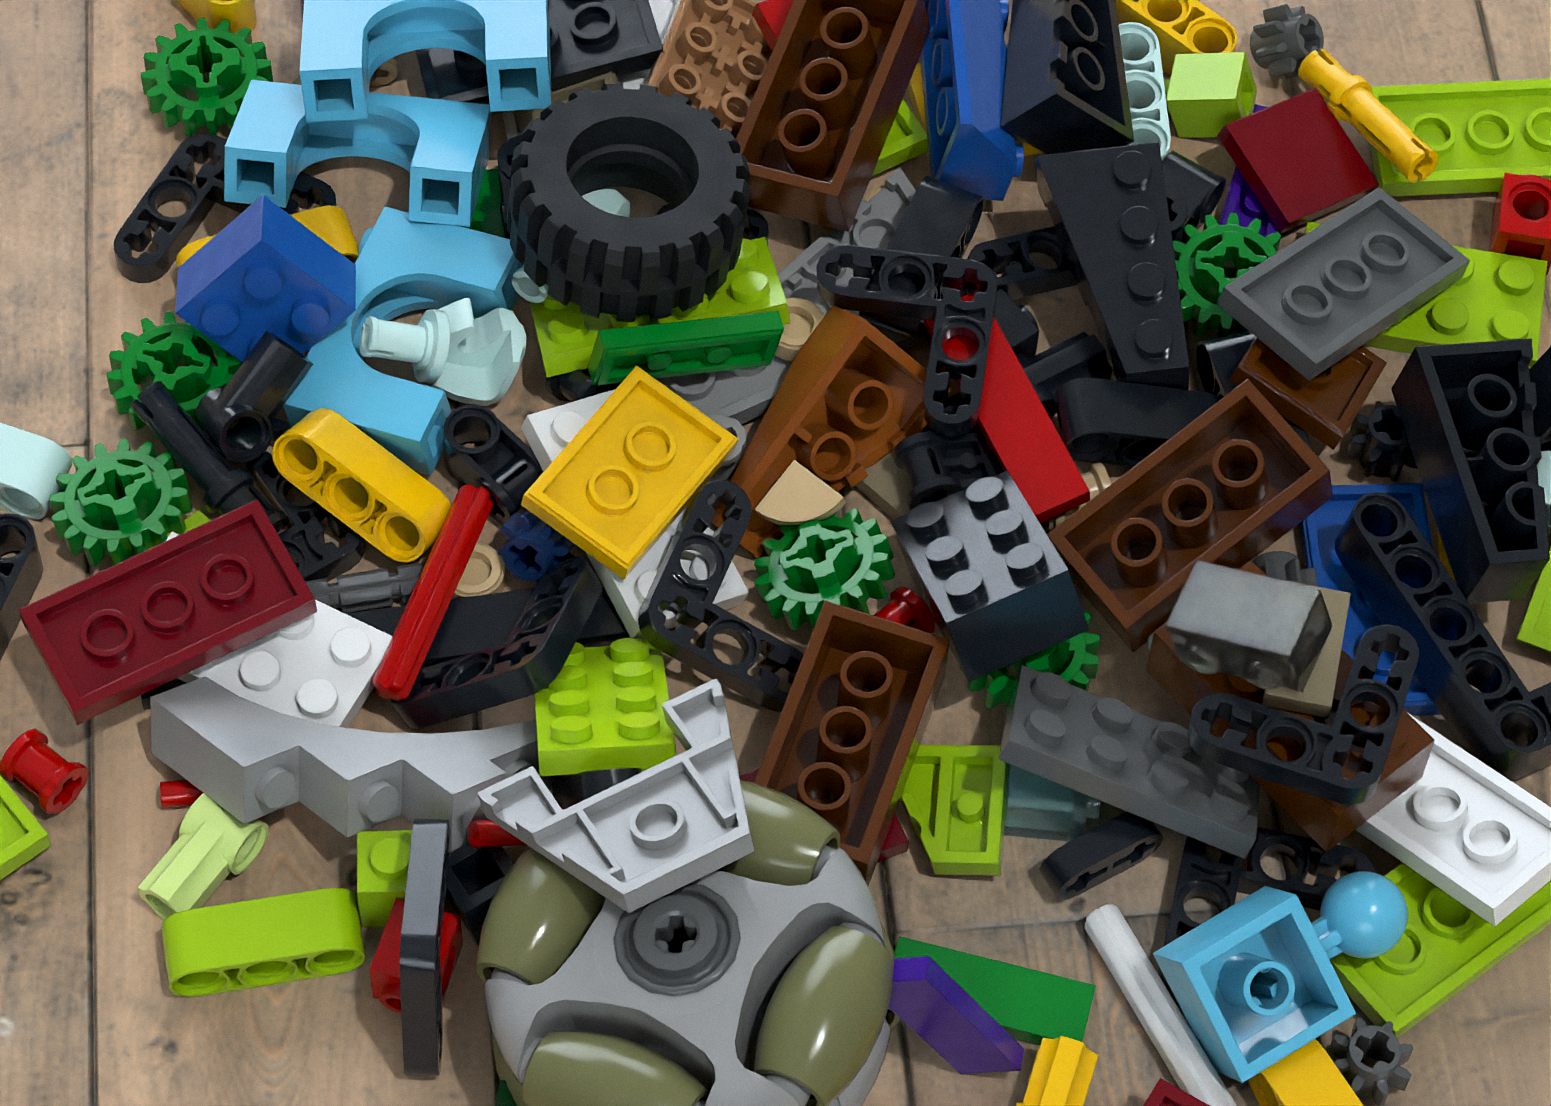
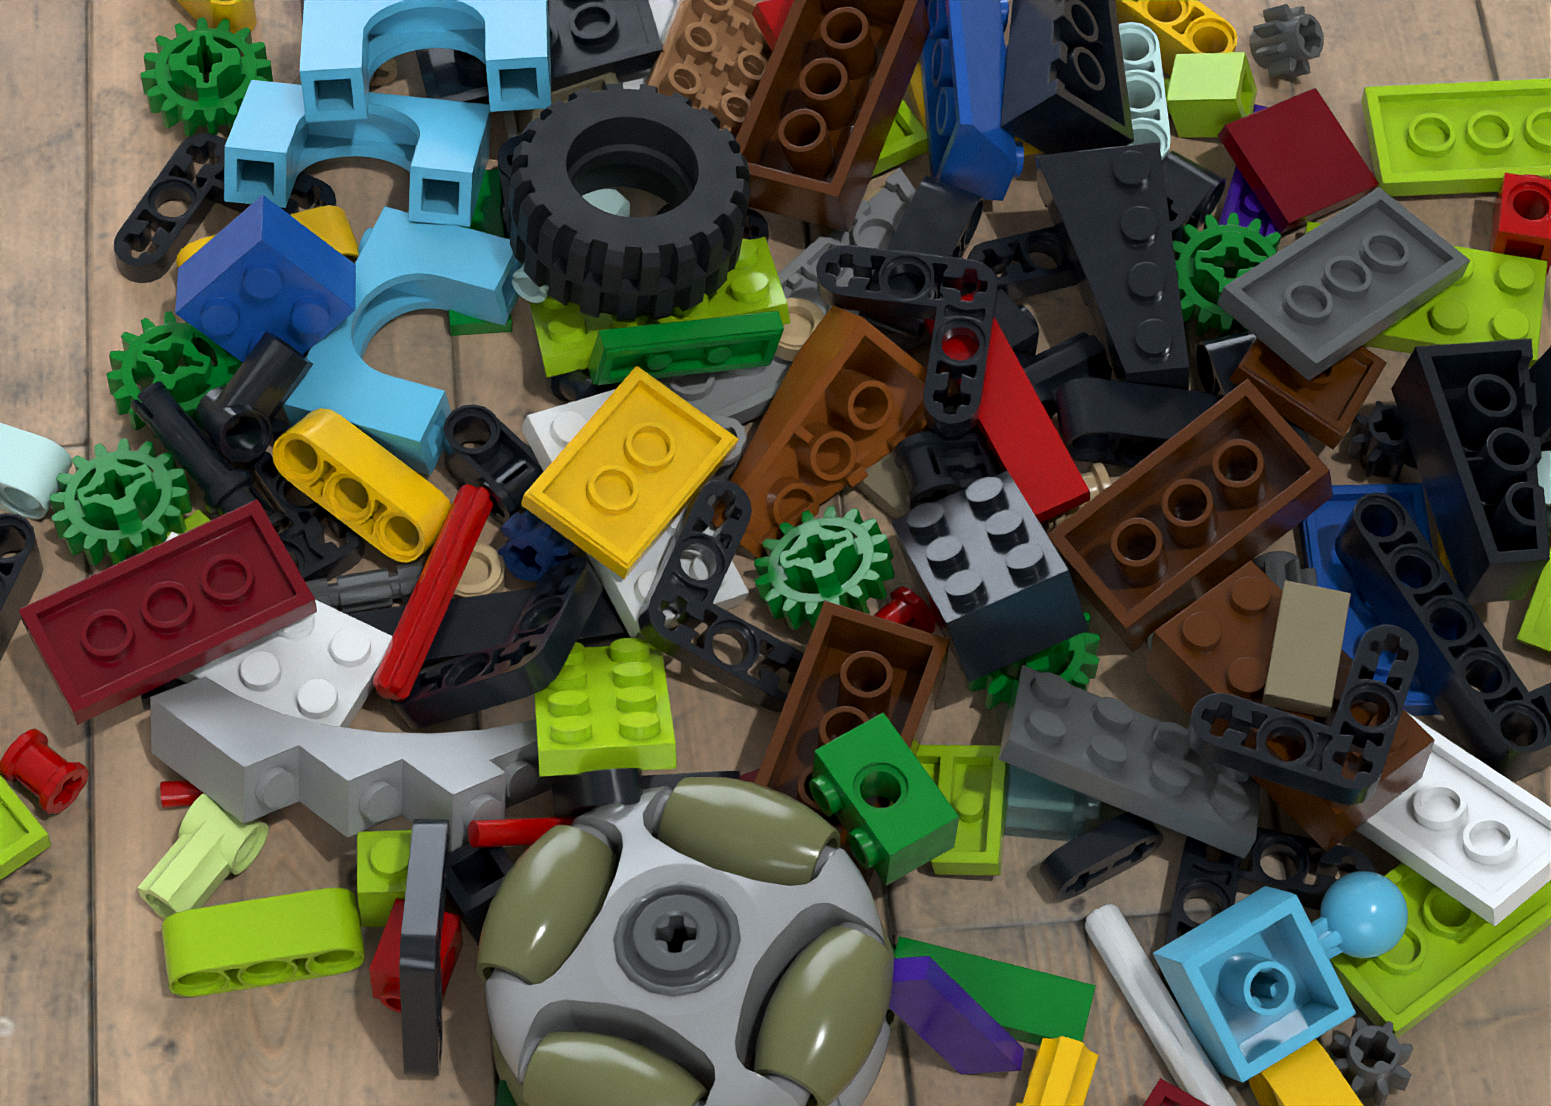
light aqua piece [359,298,527,406] -> none
light grey wing [477,678,755,913] -> none
tan tile [754,460,846,525] -> none
clear smoke brick [1166,560,1333,693] -> none
yellow pin [1298,49,1439,183] -> none
none -> green brick [809,713,959,886]

